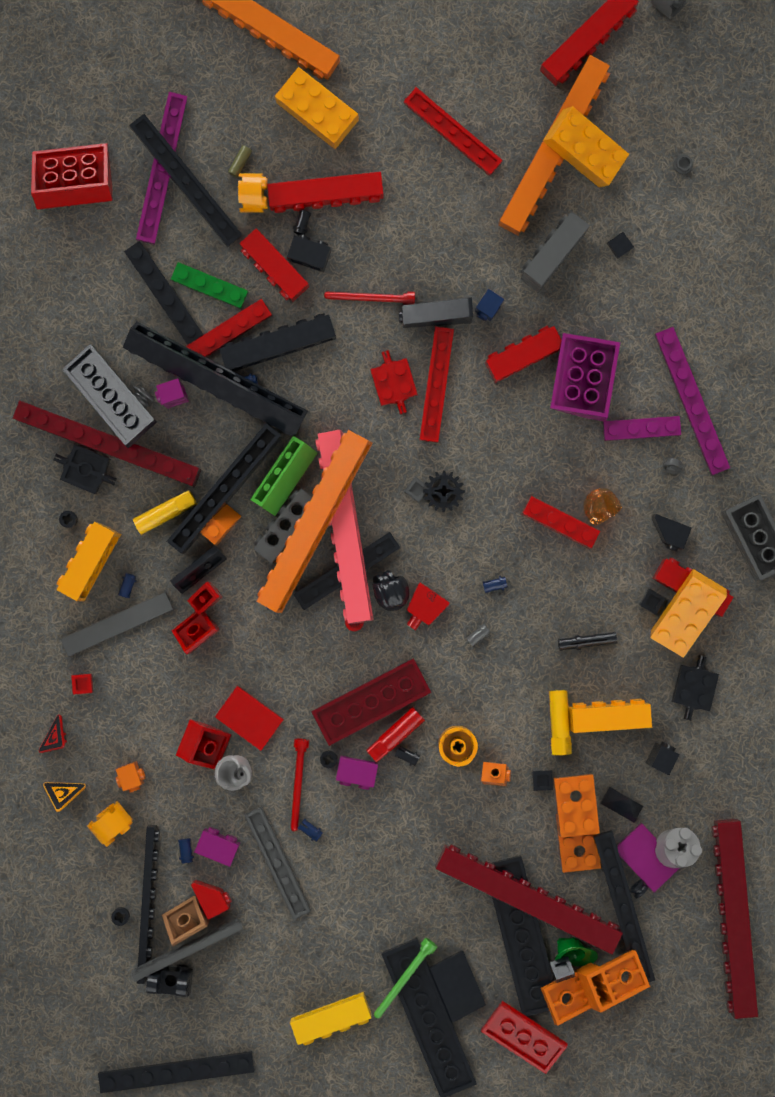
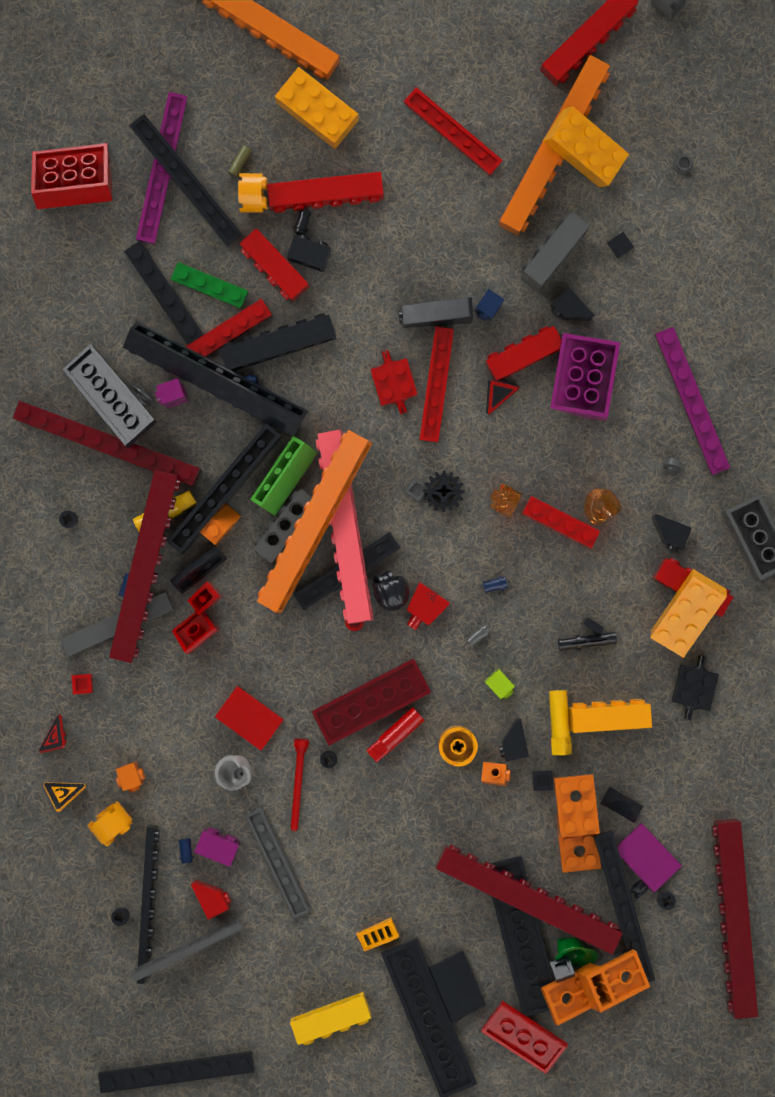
black plate [53,444,117,494] -> none
light orange brick [56,522,121,601] -> none
black brick [146,965,193,997] -> none
medium nougat slope [162,896,210,946] -> none
red slope [176,719,232,770] -> none
dark blue pin [298,819,323,842] -> none
red piece [324,291,415,305] -> none
magenta brick [336,756,378,790] -> none
bright green piece [374,937,438,1019] -> none
black pin [394,745,420,766] -> none
magenta plate [603,416,681,441] -> none
black plate [639,589,666,615] -> none
black brick [646,741,680,775] -> none
light grey brick [655,828,702,868] -> none
none -> dark red brick [109,469,181,663]
none -> light orange slope [356,917,399,952]
none -> lime brick [484,669,515,699]
none -> piece [486,378,519,415]
none -> clear orange brick [490,484,522,518]
none -> black slope [499,717,529,762]
none -> black slope [550,287,595,321]
none -> black tile [581,618,603,634]
none -> black bush [657,891,676,910]

